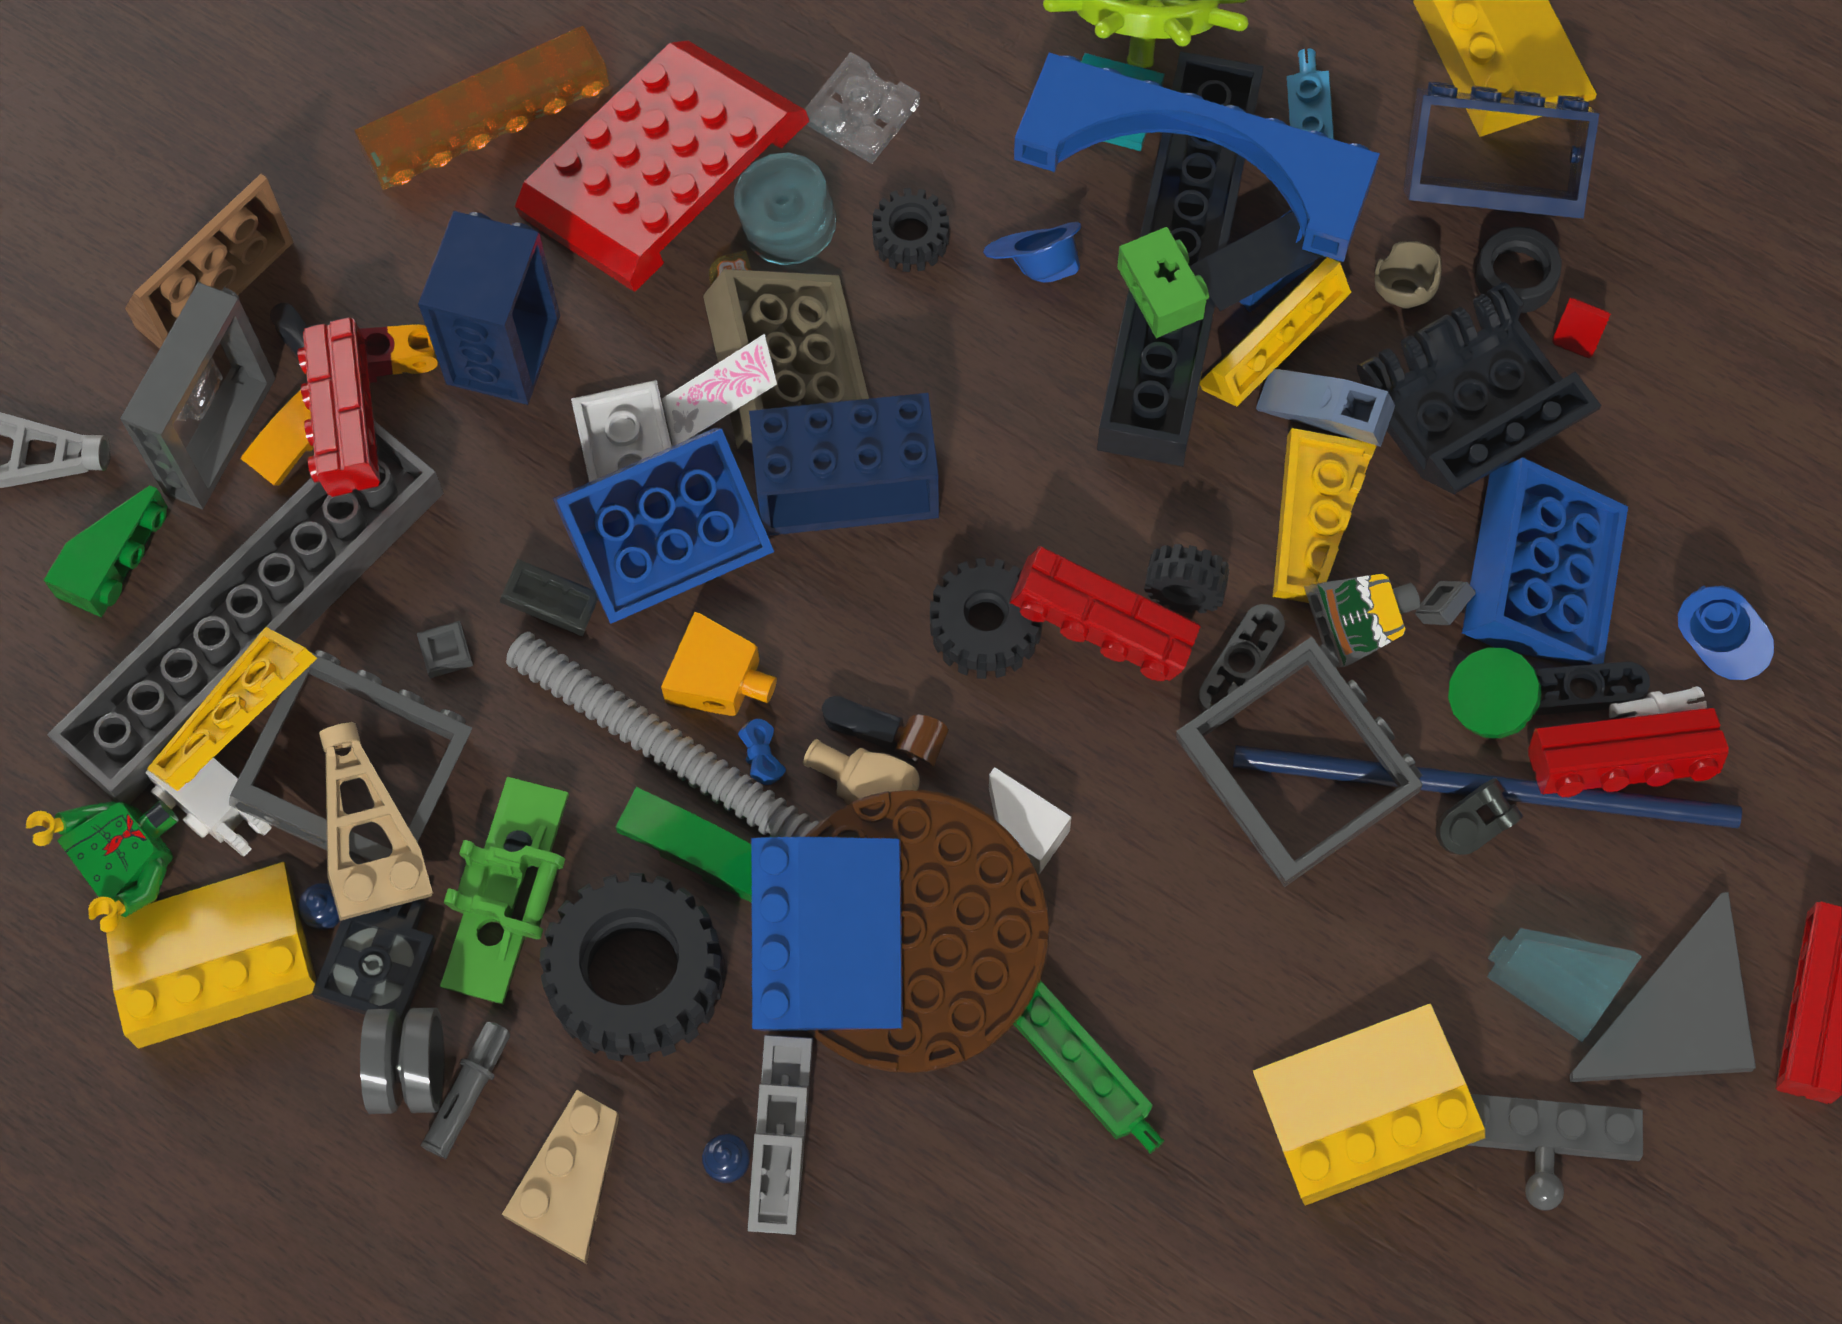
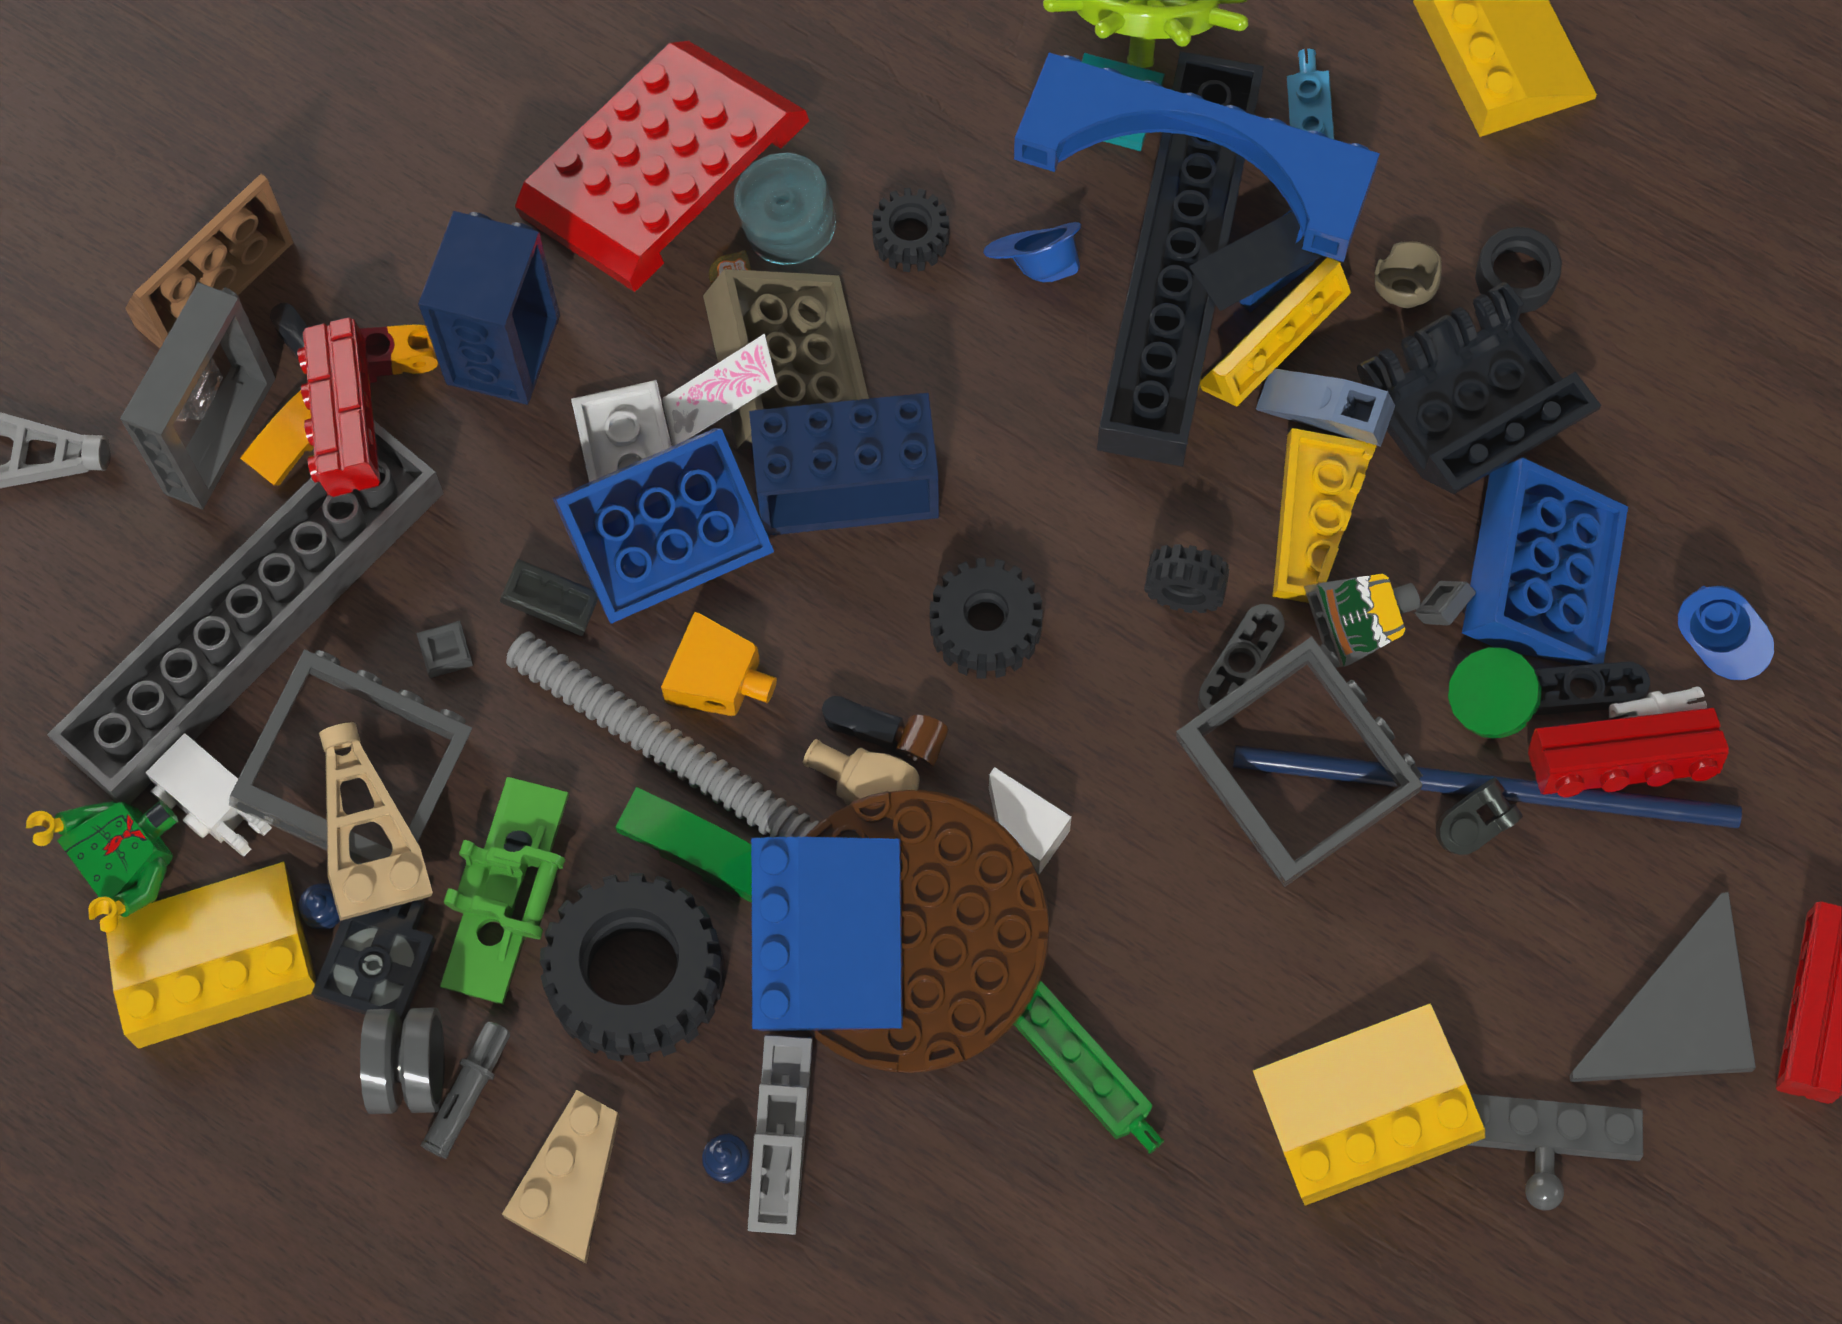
green slope [44,485,168,618] -> none
yellow wing [147,627,317,791] -> none
clear orange brick [354,25,610,190] -> none
blue piece [738,719,786,785] -> none
clear brick [805,52,920,164] -> none
red brick [1010,546,1201,681] -> none
bright green brick [1117,227,1209,338] -> none
dark blue hose [1403,82,1600,219] -> none
clear light blue slope [1487,928,1642,1042] -> none
red slope [1552,298,1611,358] -> none

